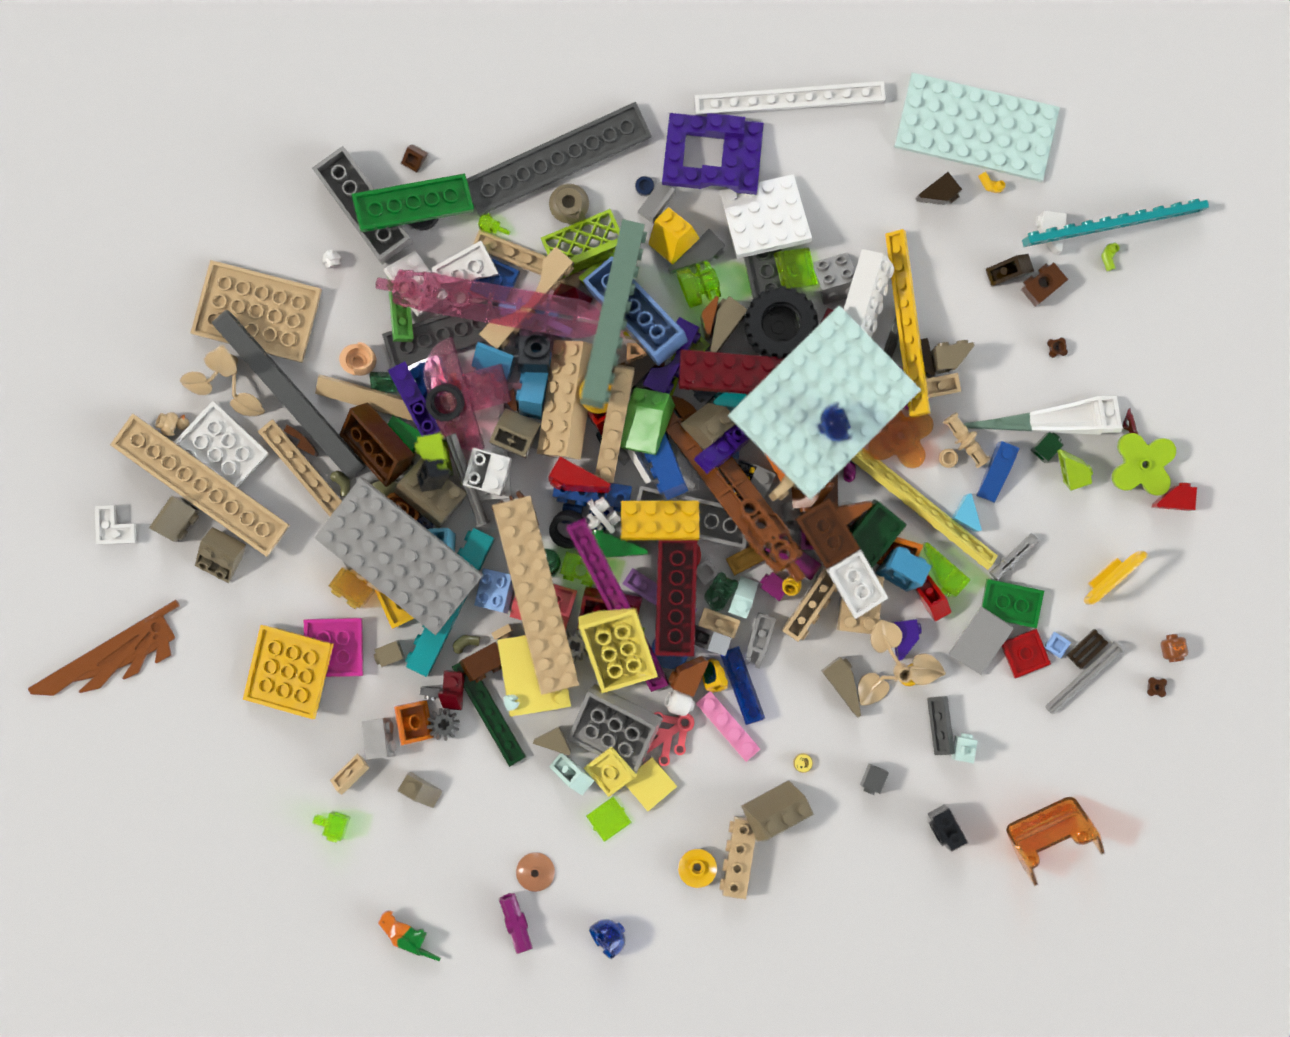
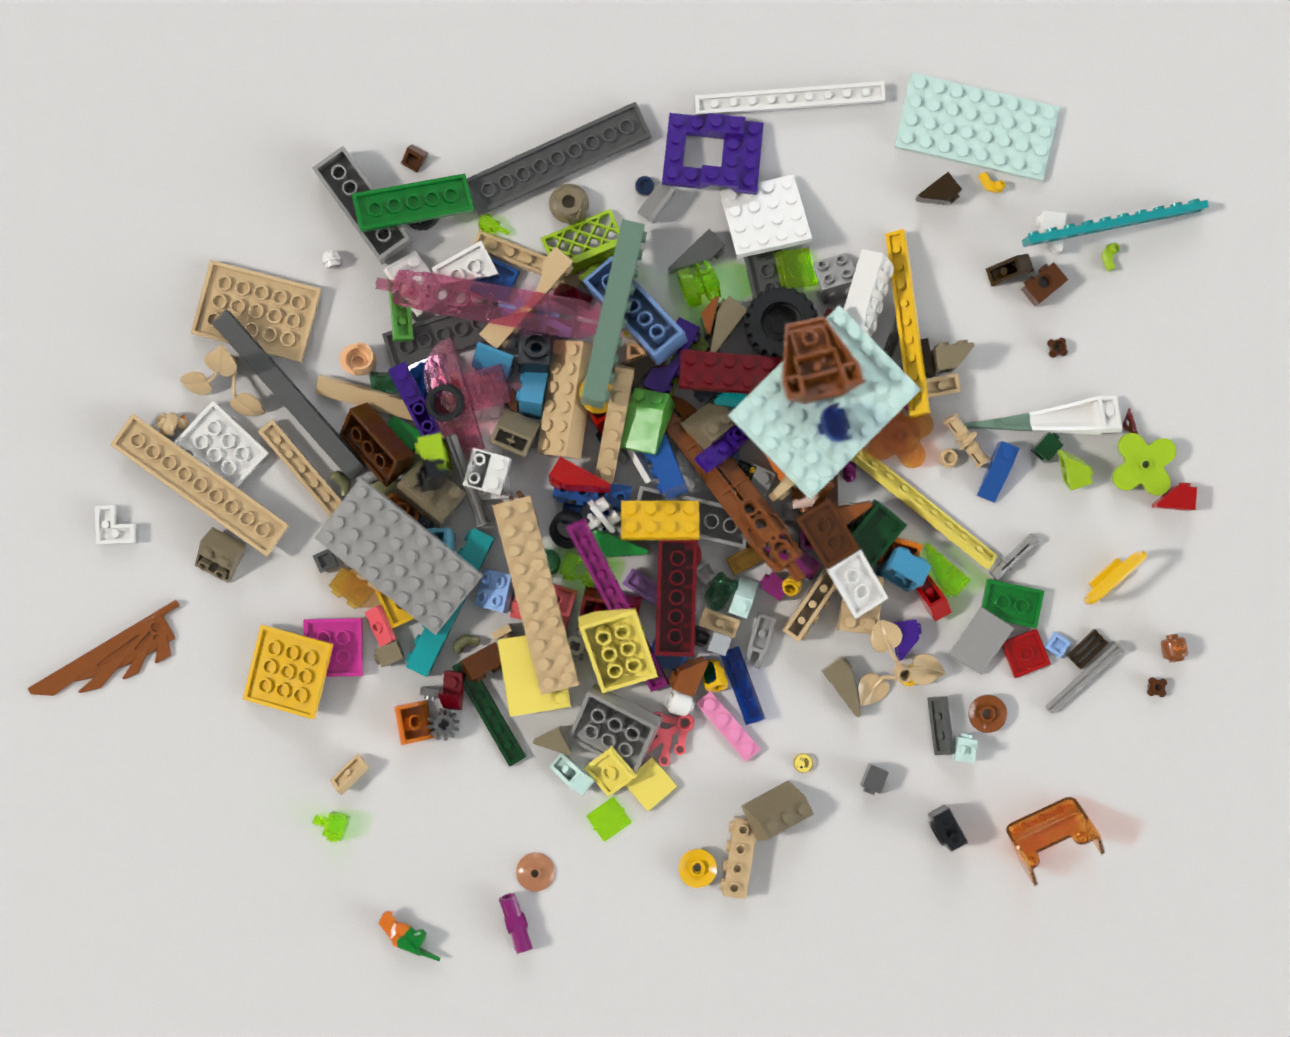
dark tan slope [149,496,200,542] -> none
reddish brown slope [284,425,319,457] -> none
light grey brick [361,717,396,760] -> none
dark tan slope [397,772,443,808] -> none
light aqua hinge [504,694,519,711] -> none
clear blue cylinder [589,919,626,959] -> none
yellow slope [648,207,700,265] -> none
medium azure slope [952,493,982,532] -> none
none -> dark grey plate [313,549,339,573]
none -> coral plate [364,605,397,647]
none -> dark orange wedge [782,316,865,404]
none -> dark orange dish [968,694,1007,733]

